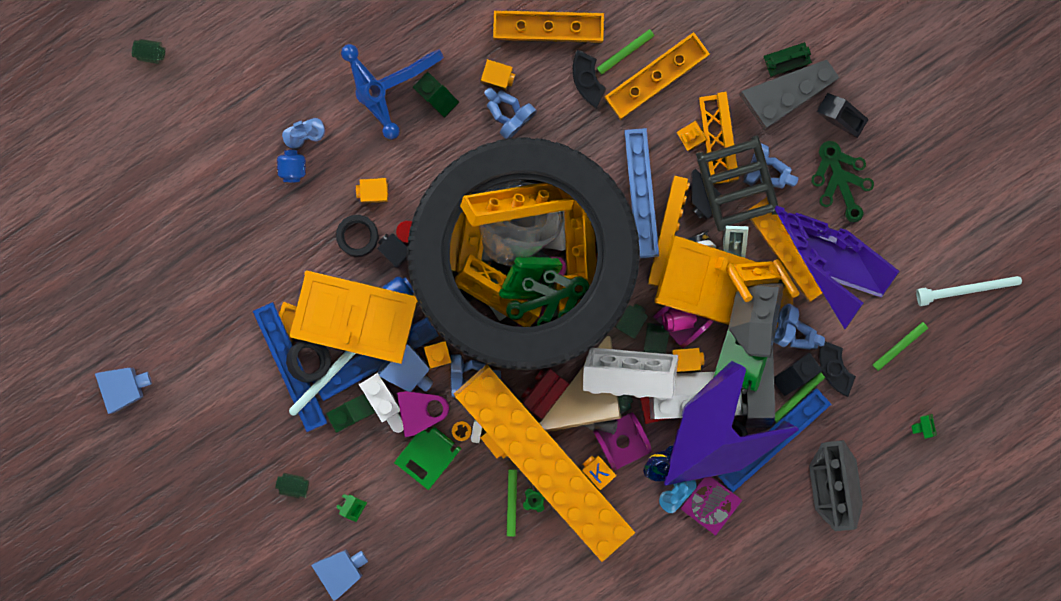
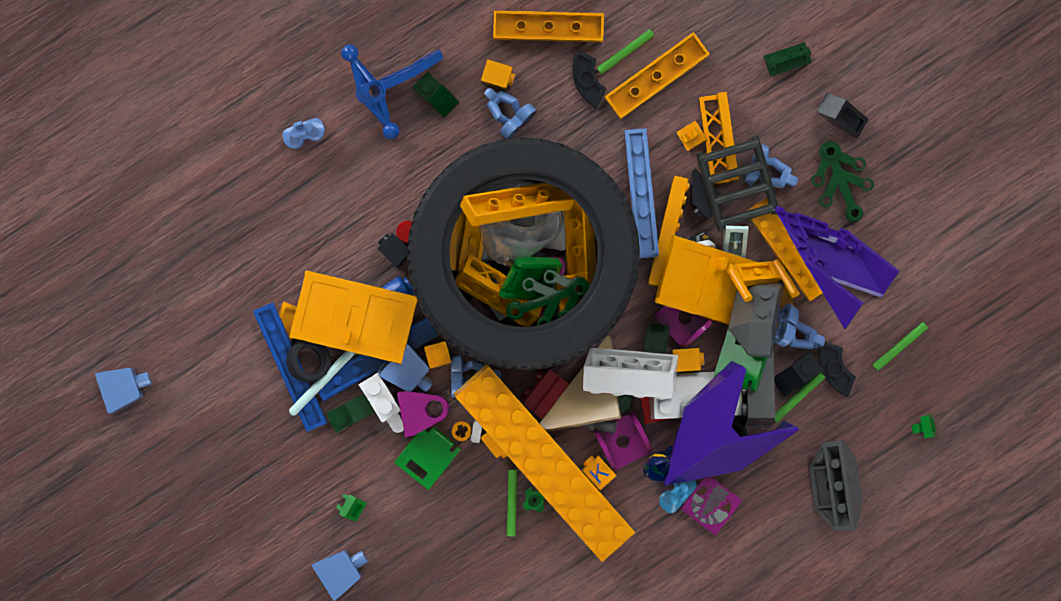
clear green brick [132,39,166,64] -> none
clear green brick [275,473,309,499] -> none
blue head [277,150,306,182] -> none
black tyre [336,214,379,257] -> none
light orange brick [356,178,389,203] -> none
clear green brick [615,303,648,339] -> none
dark pink brick [662,309,697,332] -> none
blue tile [718,388,832,493] -> none
dark grey wedge [739,60,840,130] -> none
light aqua piece [916,276,1022,306] -> none

